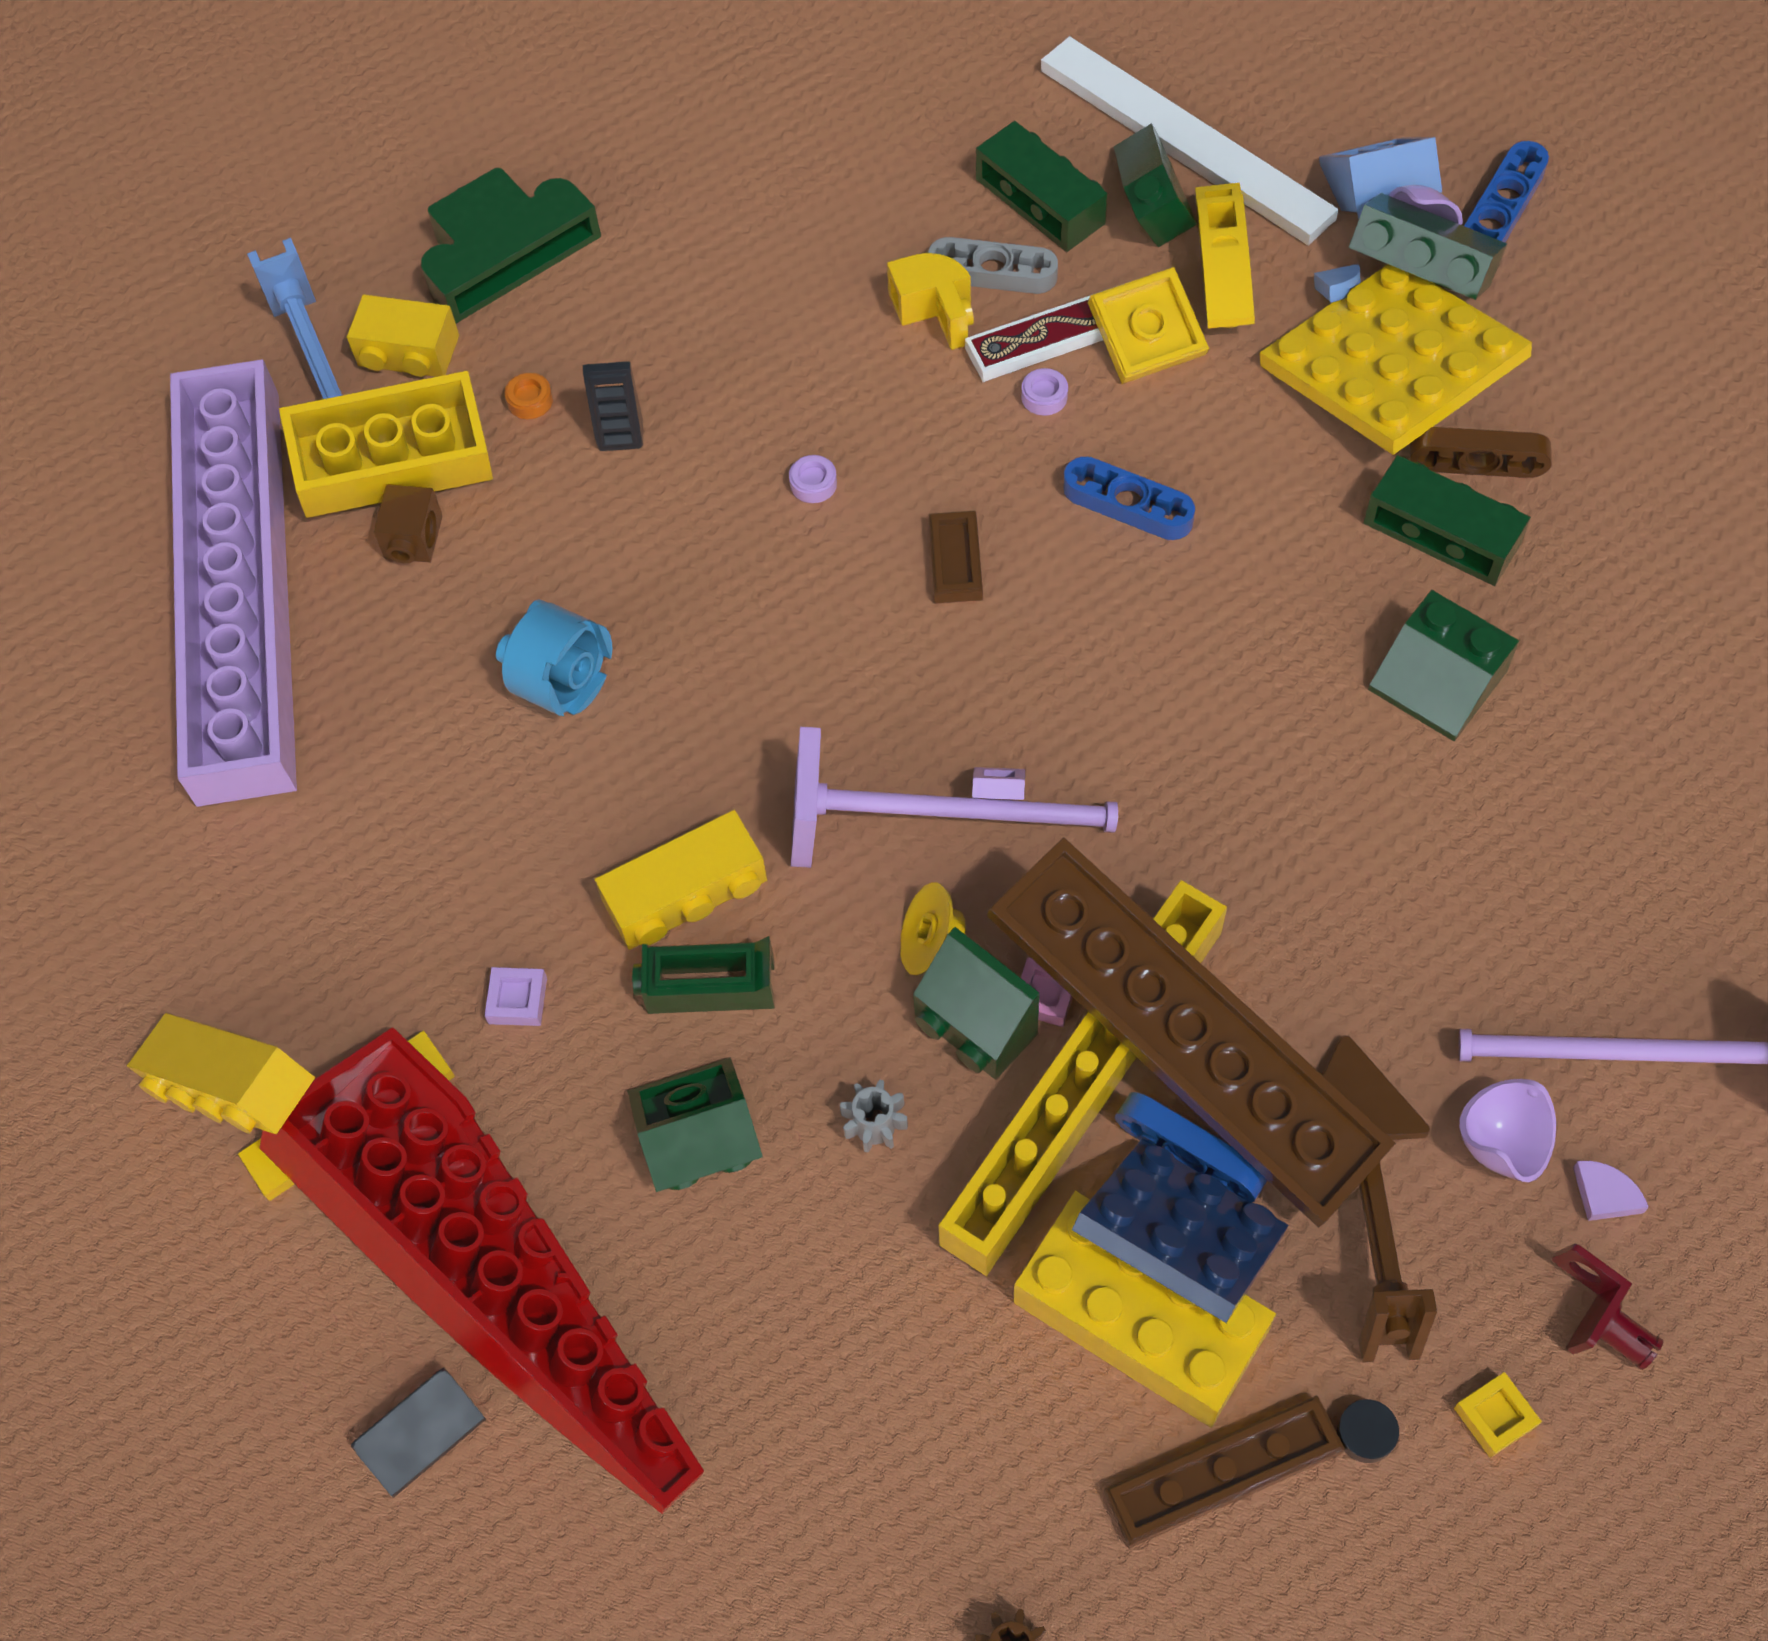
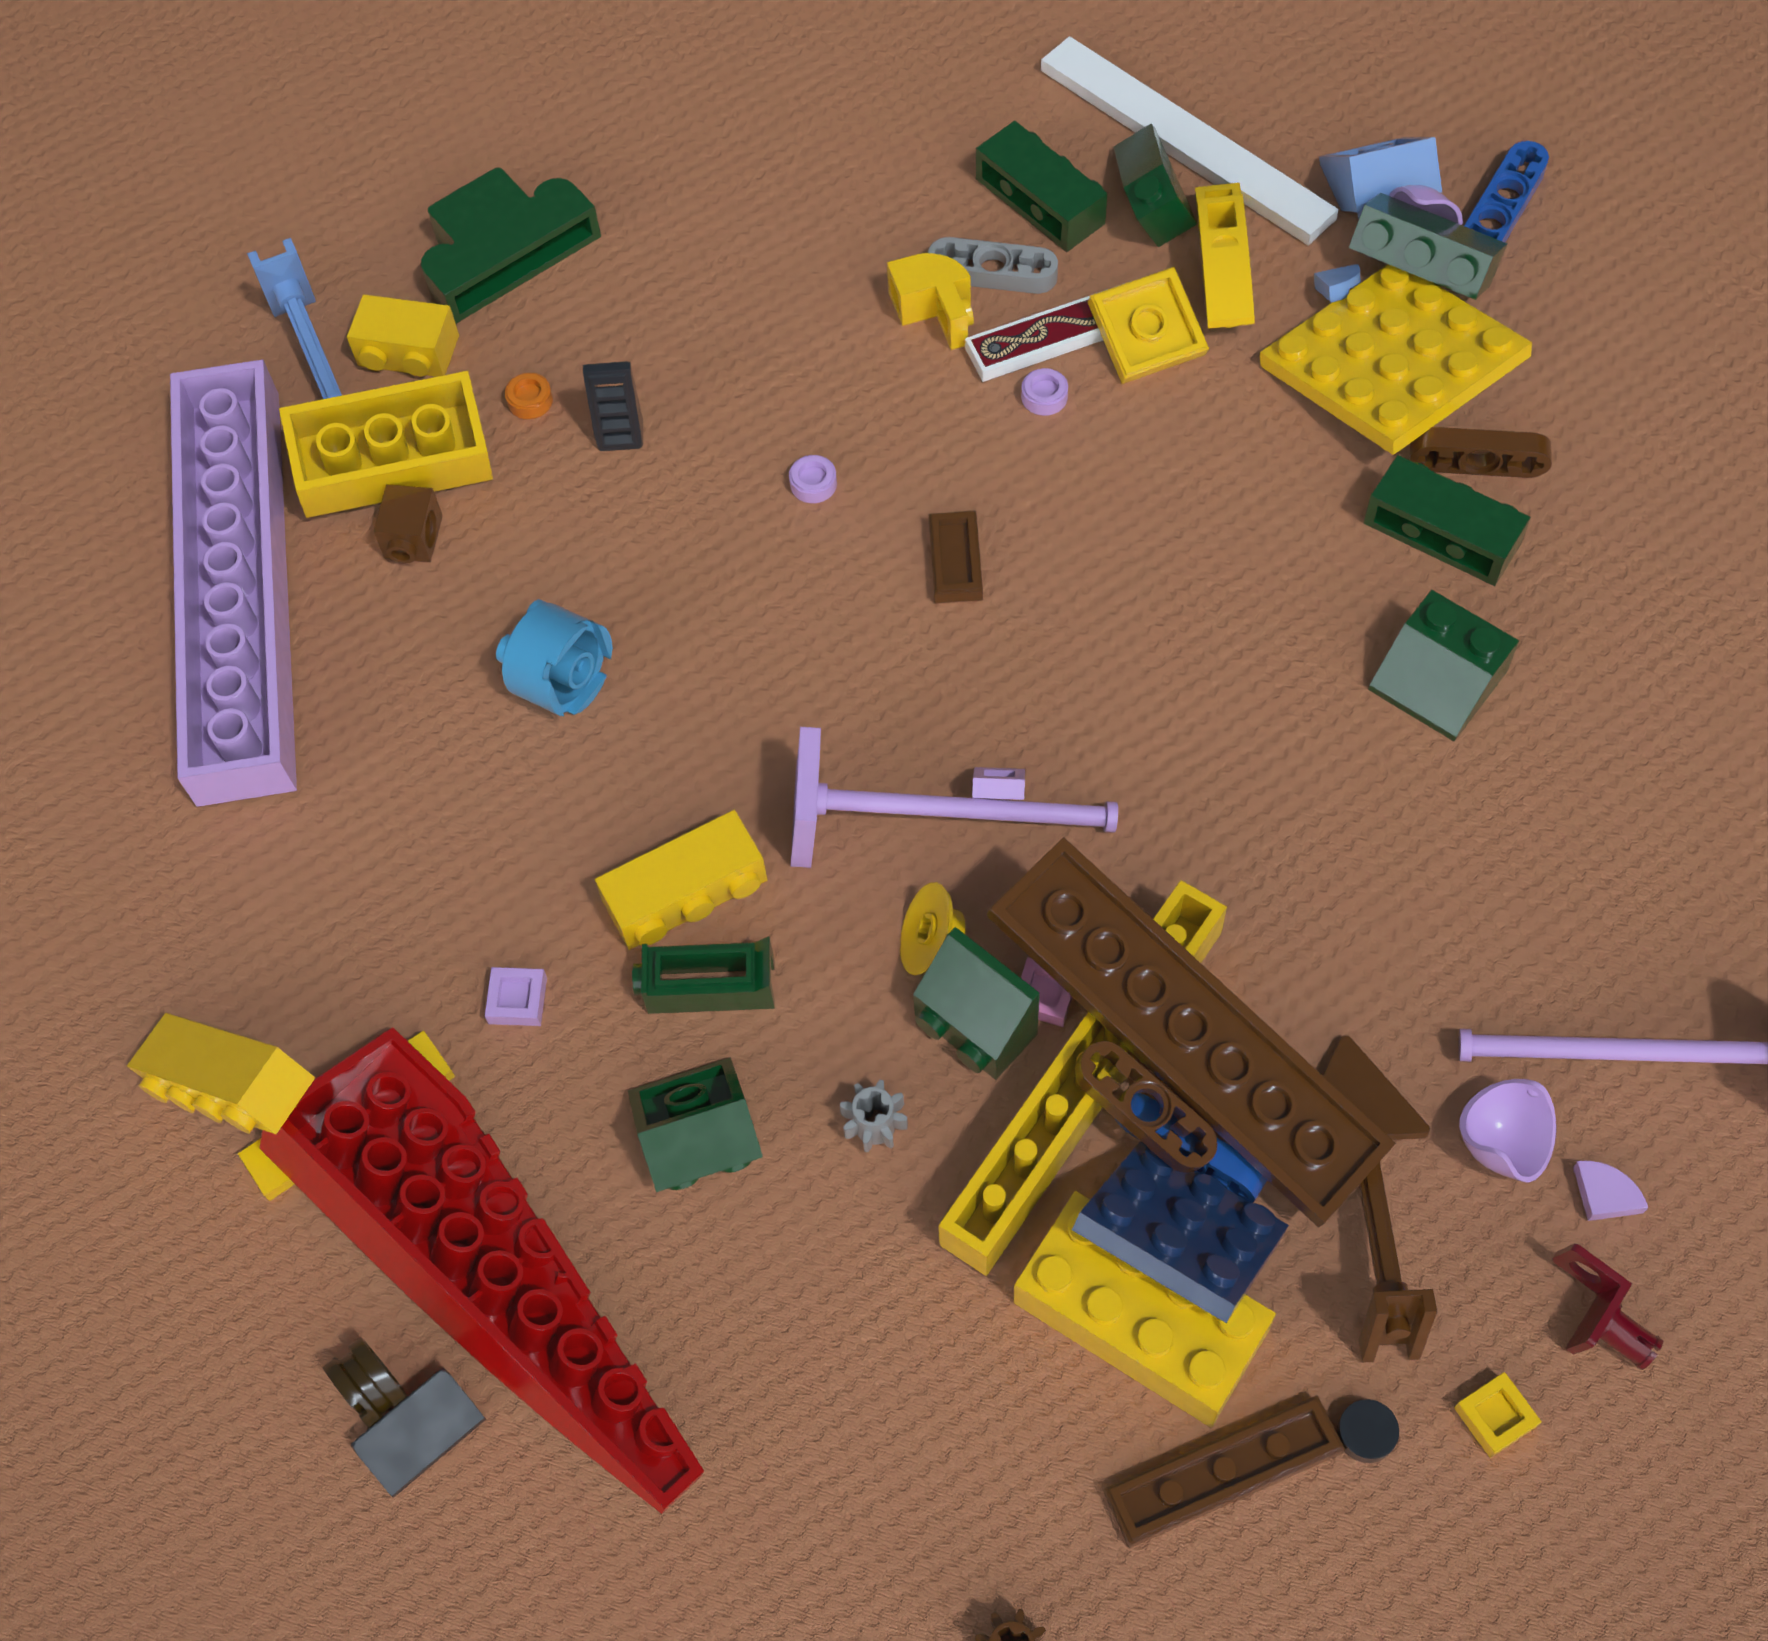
blue beam [1063,457,1195,540] -> none
none -> dark brown wheel [322,1336,408,1428]
none -> reddish brown beam [1074,1041,1217,1173]

